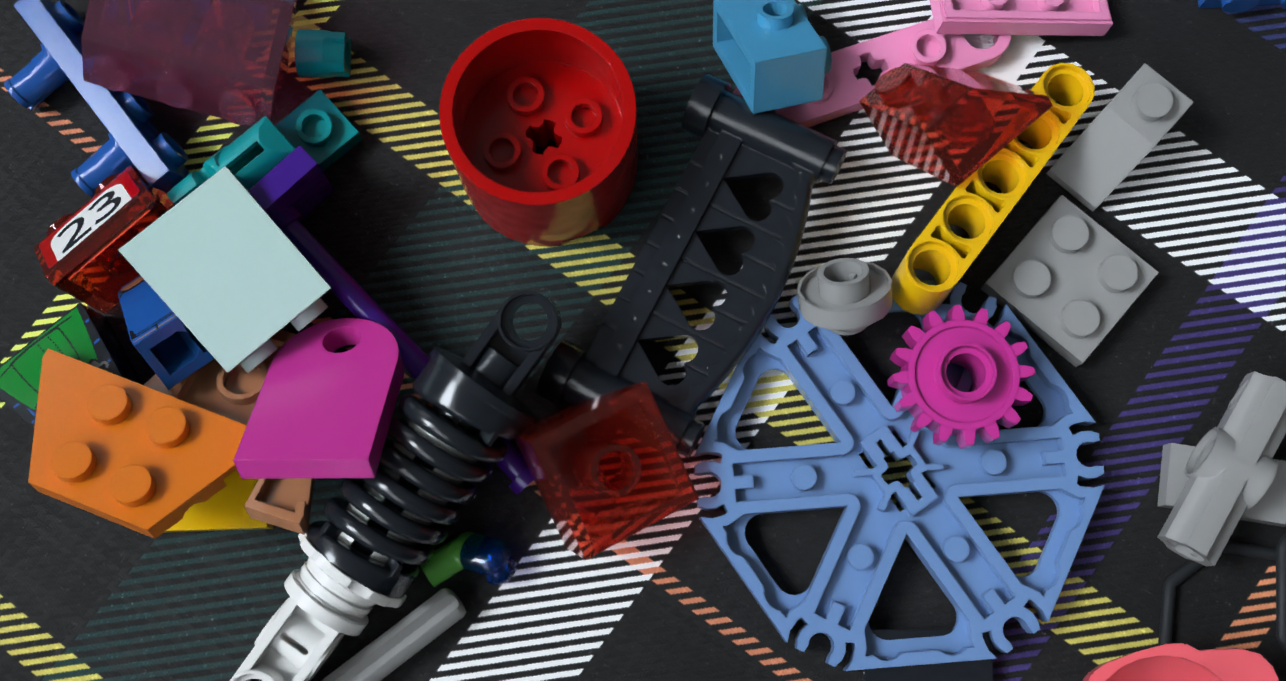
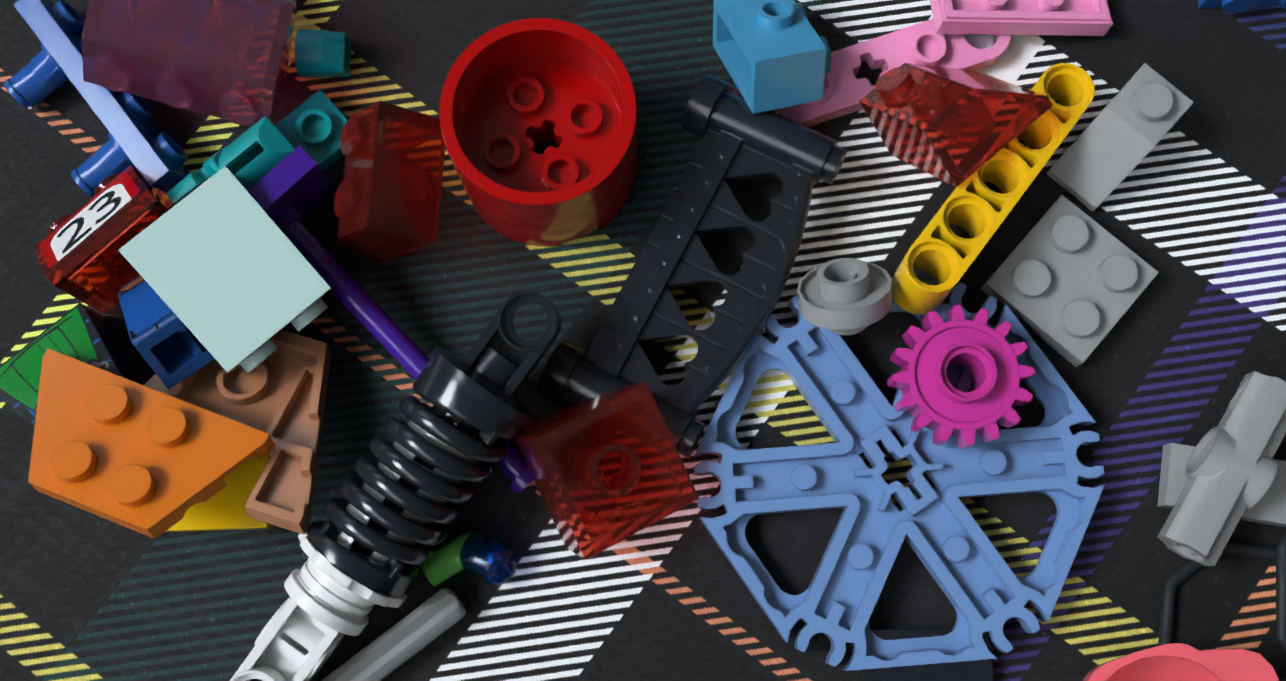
dark pink tile [233,318,404,479] -> none
none -> clear red slope [334,101,445,264]

